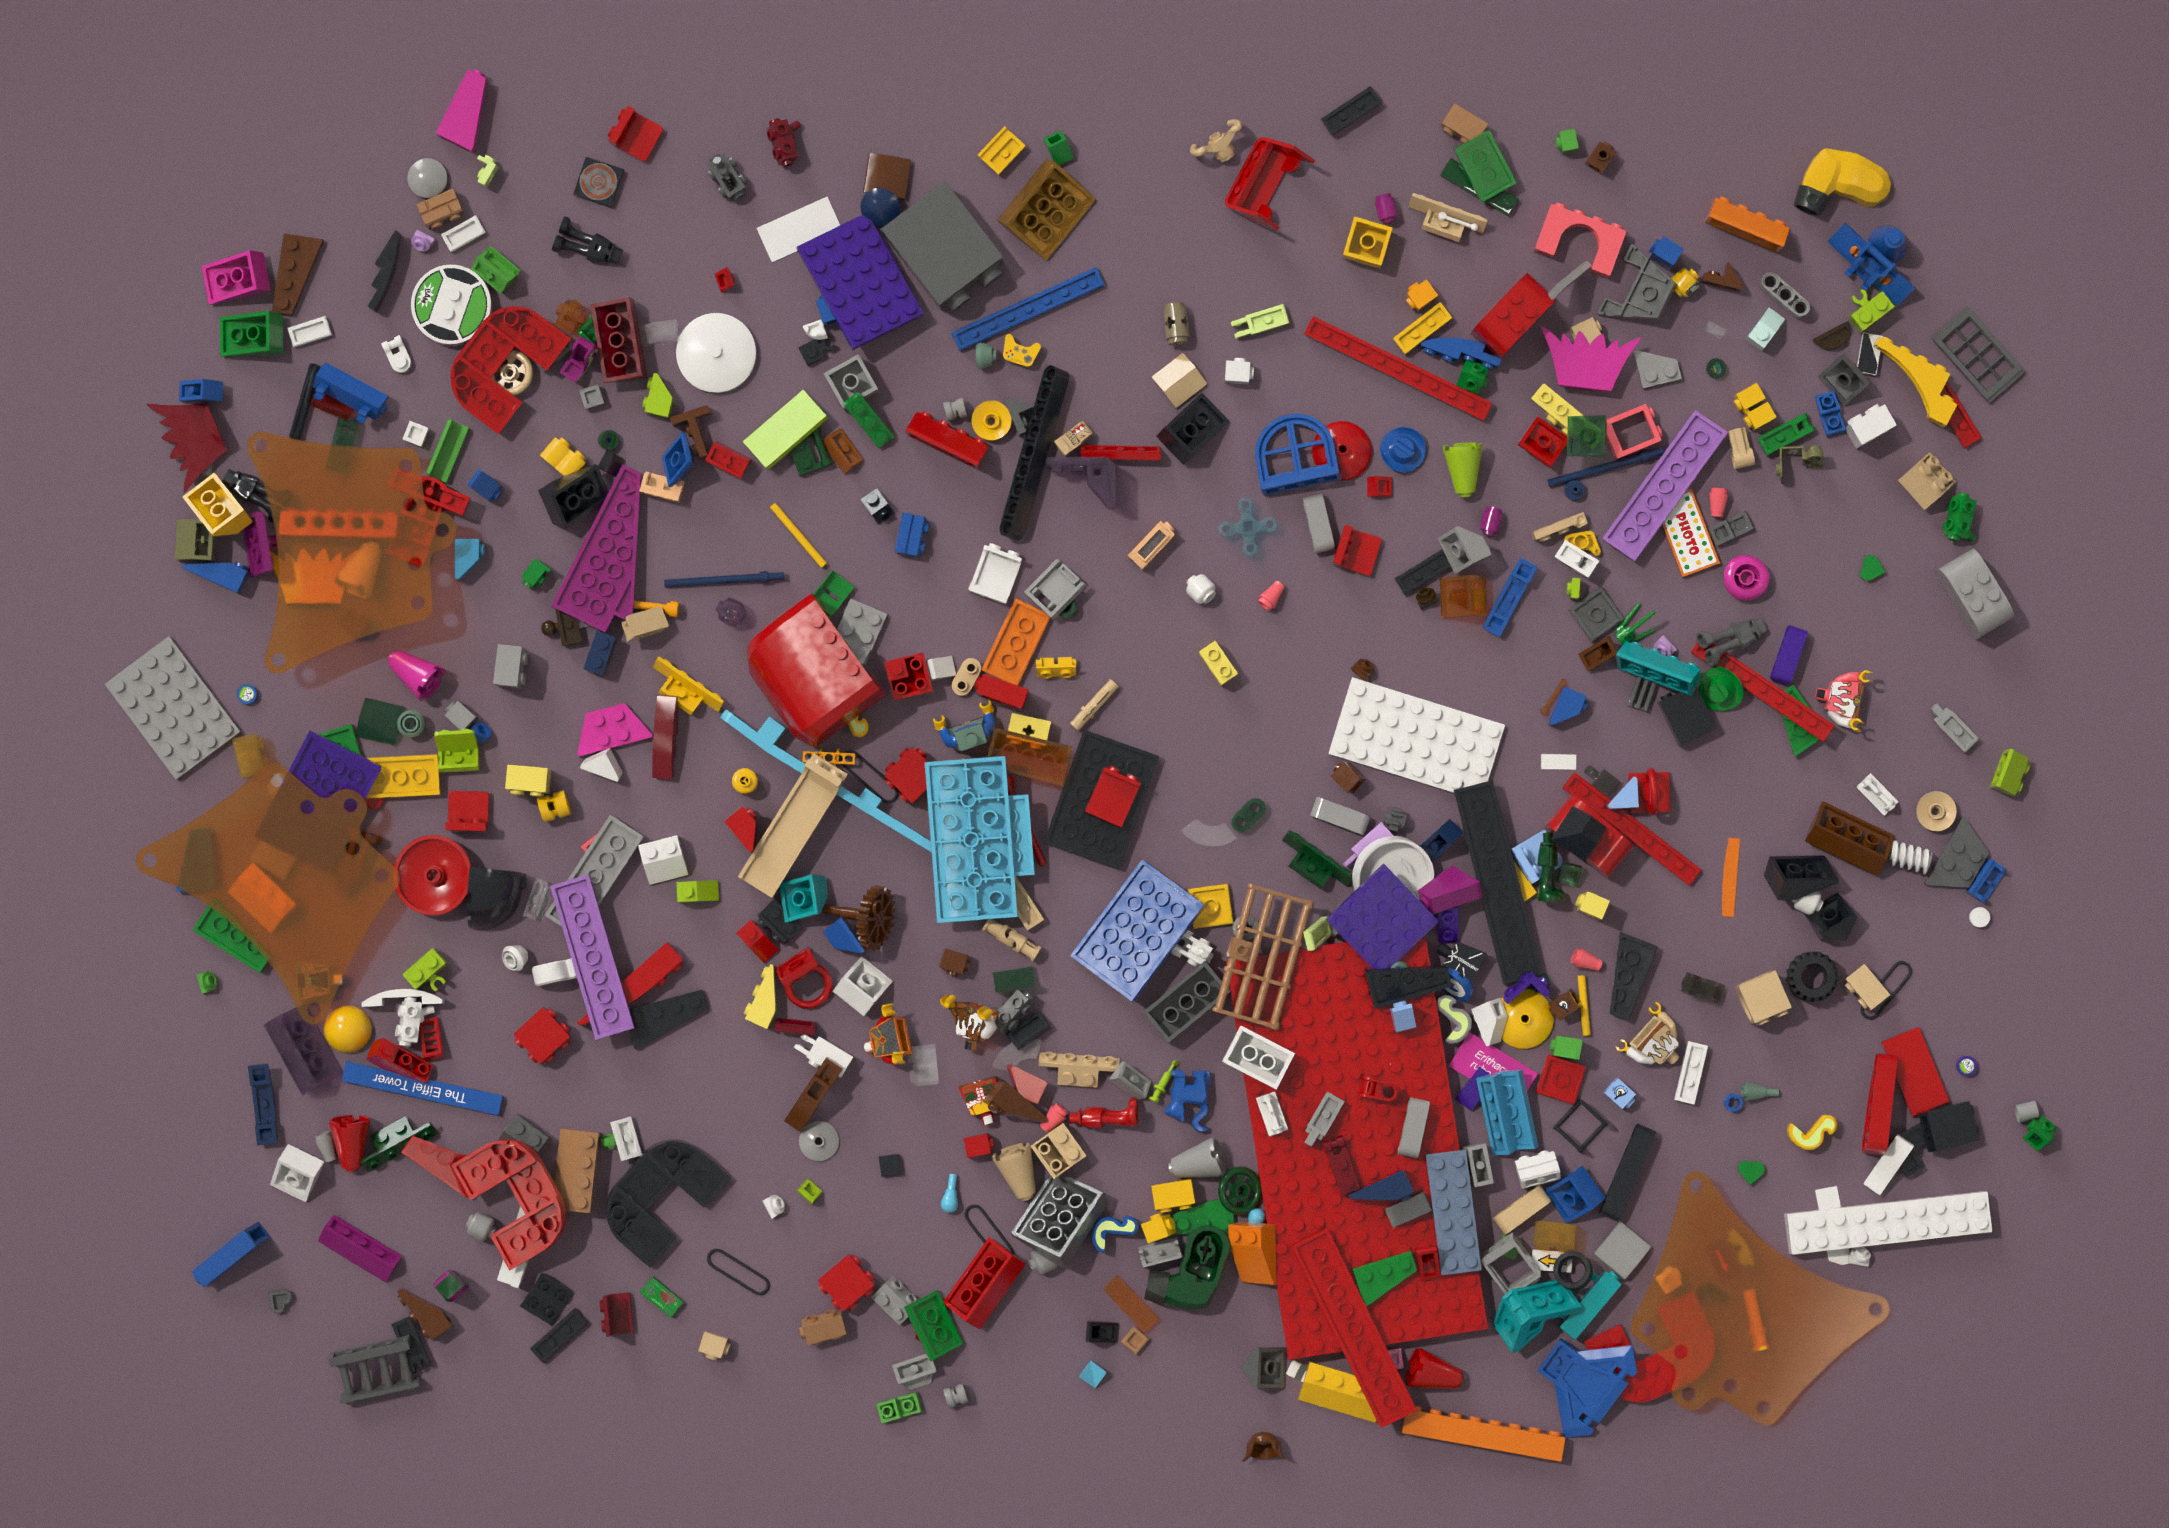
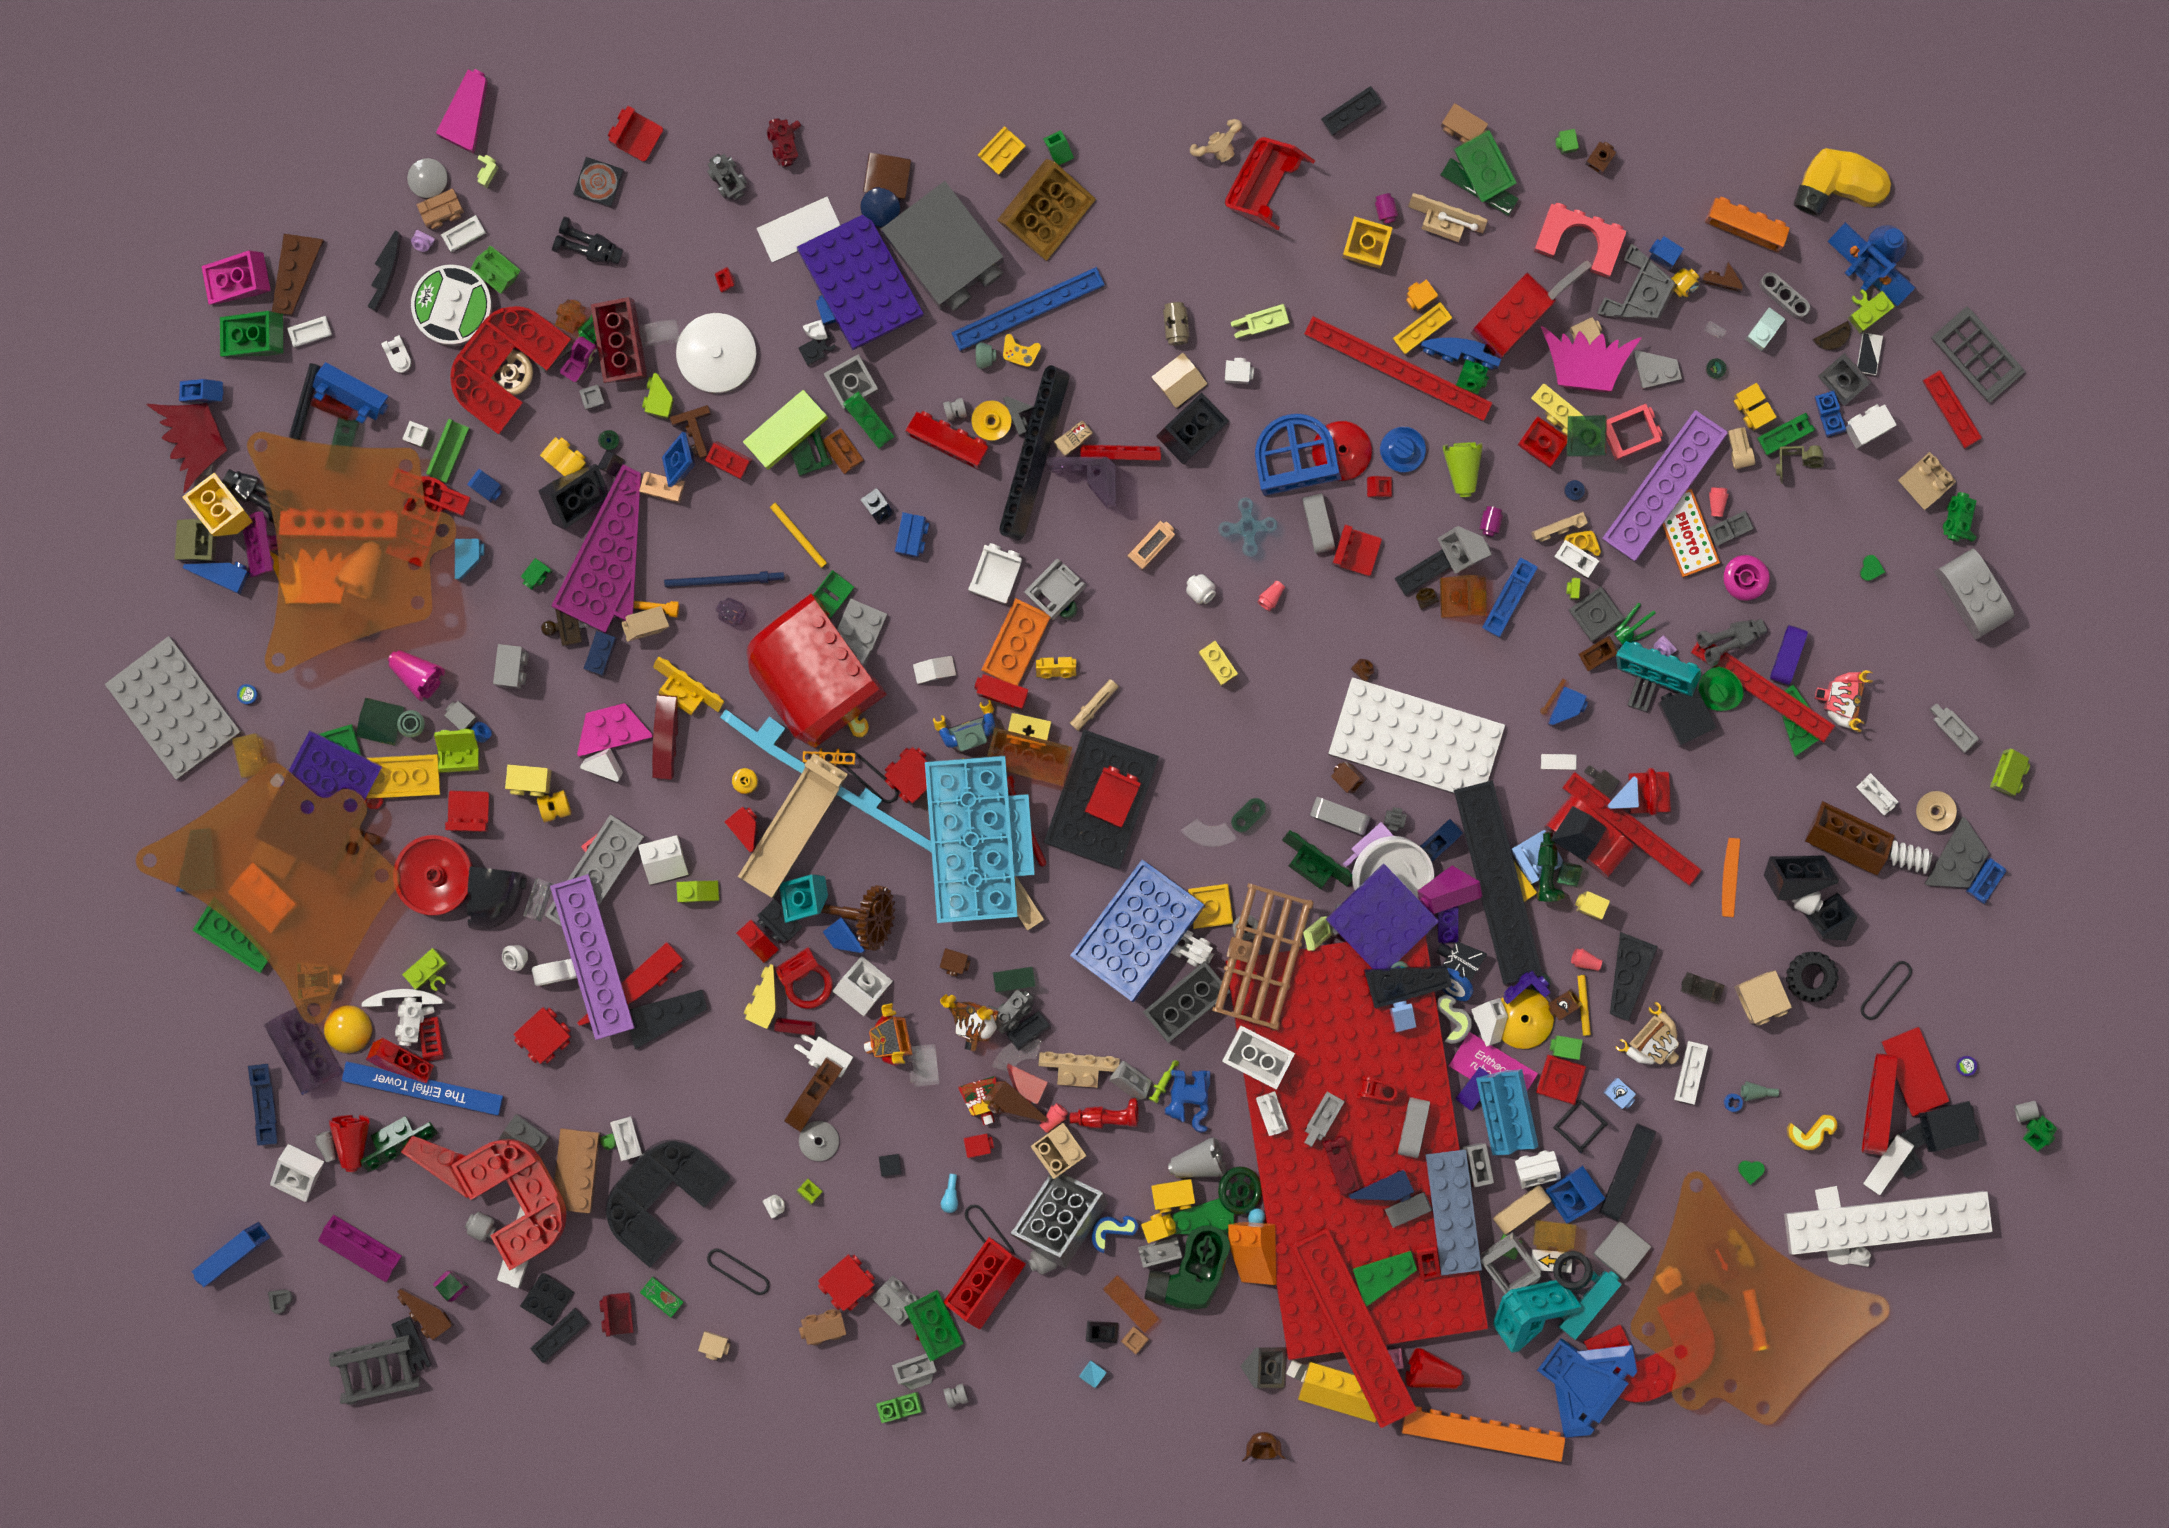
bright green plate [196,971,217,994] -> none
red slope [884,652,933,701] -> none
tan plate [952,658,981,696] -> none
tan piece [982,919,1042,962] -> none
tan cone [992,1142,1036,1201] -> none
dark blue bar [1547,447,1664,487] -> none
tan brick [1845,964,1890,1011] -> none
yellow arch [1873,337,1957,428] -> none
white tile [1969,907,1990,927] -> none

